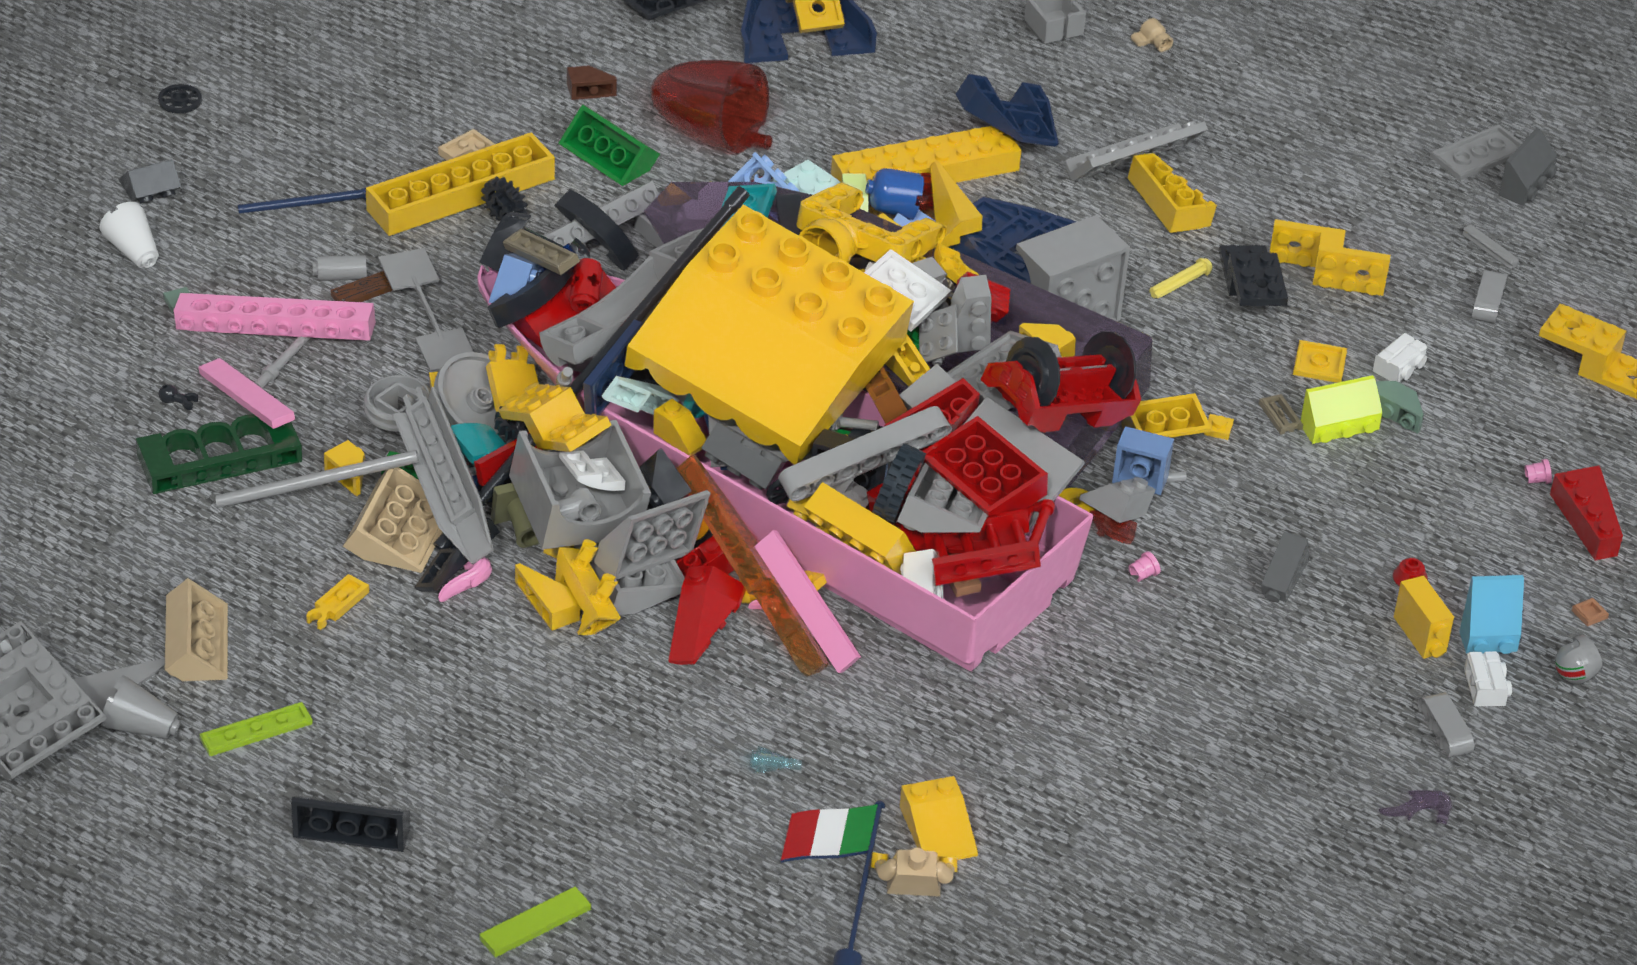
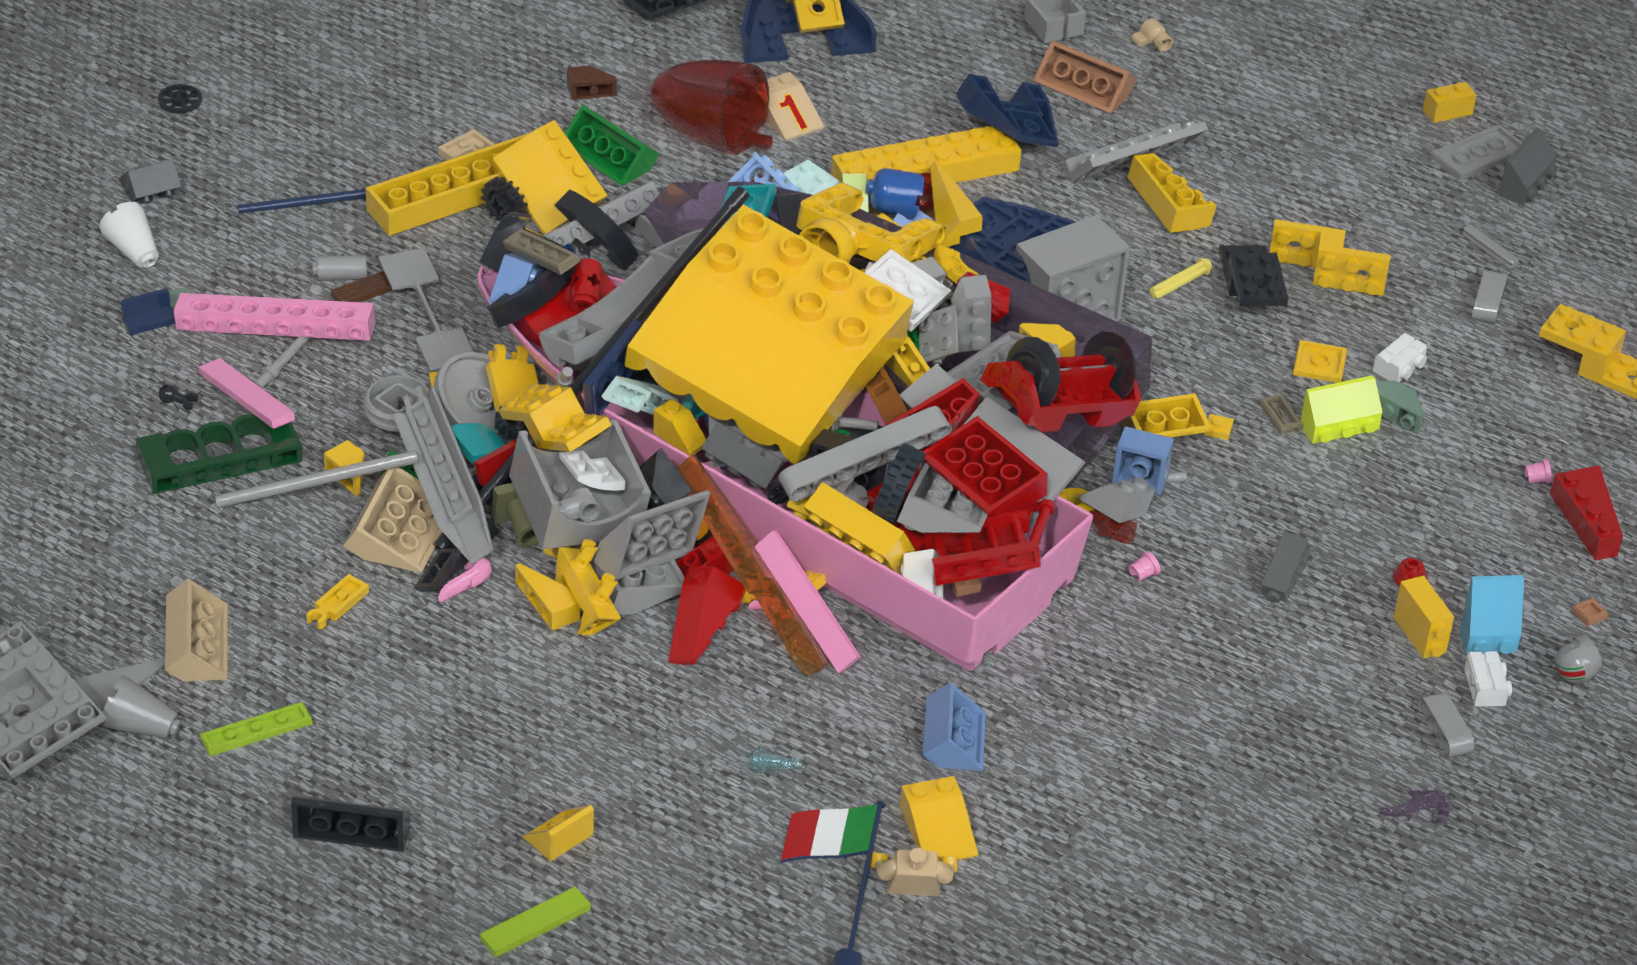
none -> dark blue panel [121,288,176,335]
none -> yellow slope [491,120,608,234]
none -> yellow slope [523,805,594,861]
none -> tan slope [750,72,824,141]
none -> medium blue slope [923,682,986,771]
none -> nougat slope [1033,40,1137,113]
none -> yellow brick [1423,82,1477,123]

